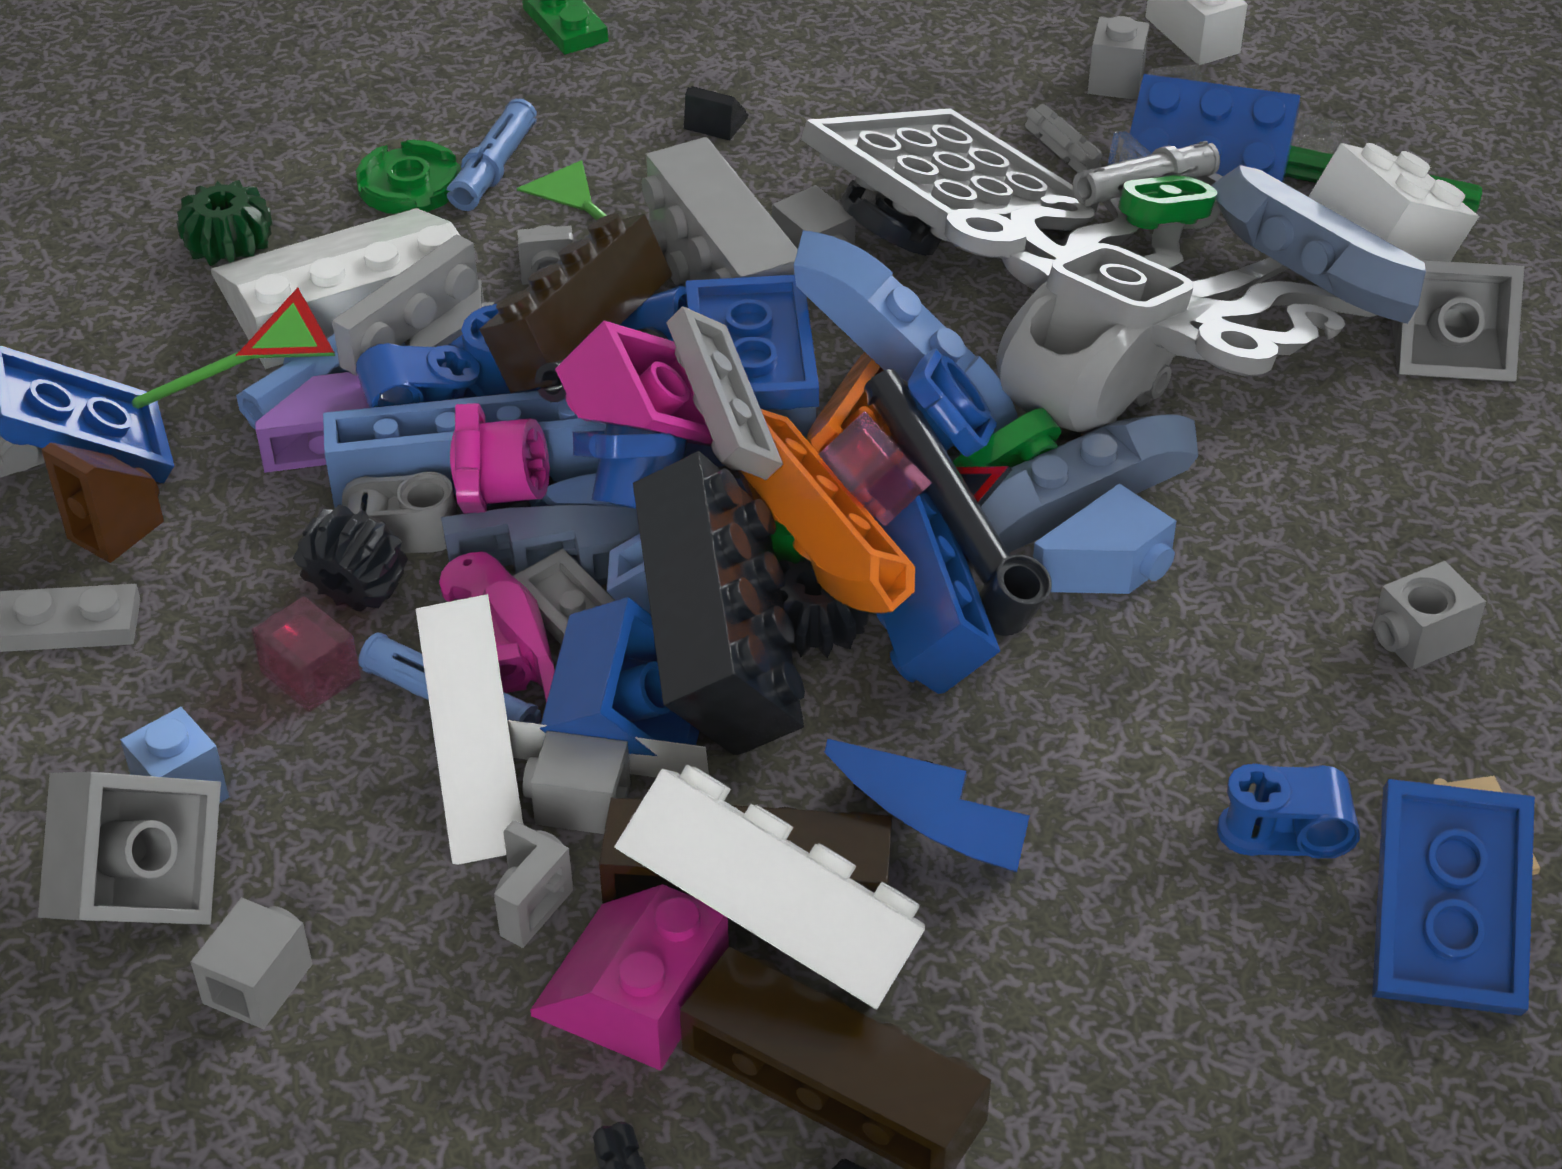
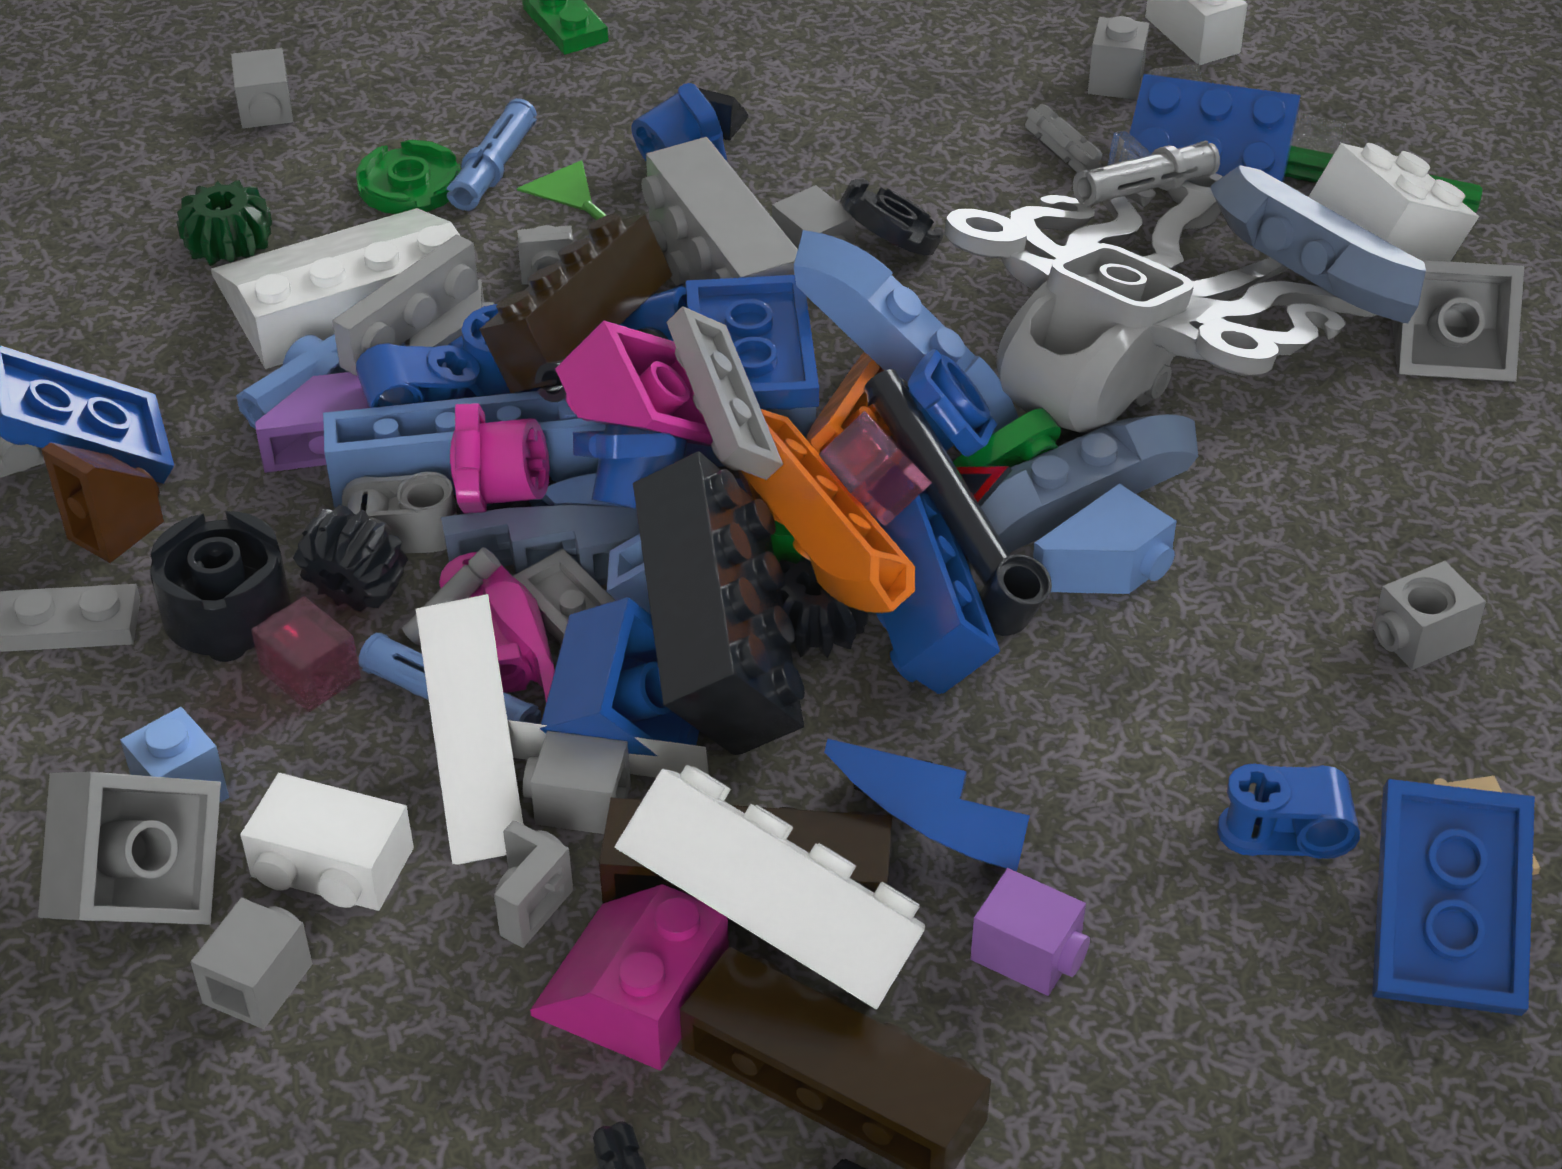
bright green piece [132,287,335,409] -> none
light grey plate [801,109,1099,242] -> none
green plate [1118,175,1217,229] -> none
none -> black brick [150,511,292,662]
none -> light grey brick [231,48,293,129]
none -> white brick [240,772,414,911]
none -> light grey wheel [402,547,501,645]
none -> blue piece [631,83,727,161]
none -> medium lavender brick [970,868,1090,996]

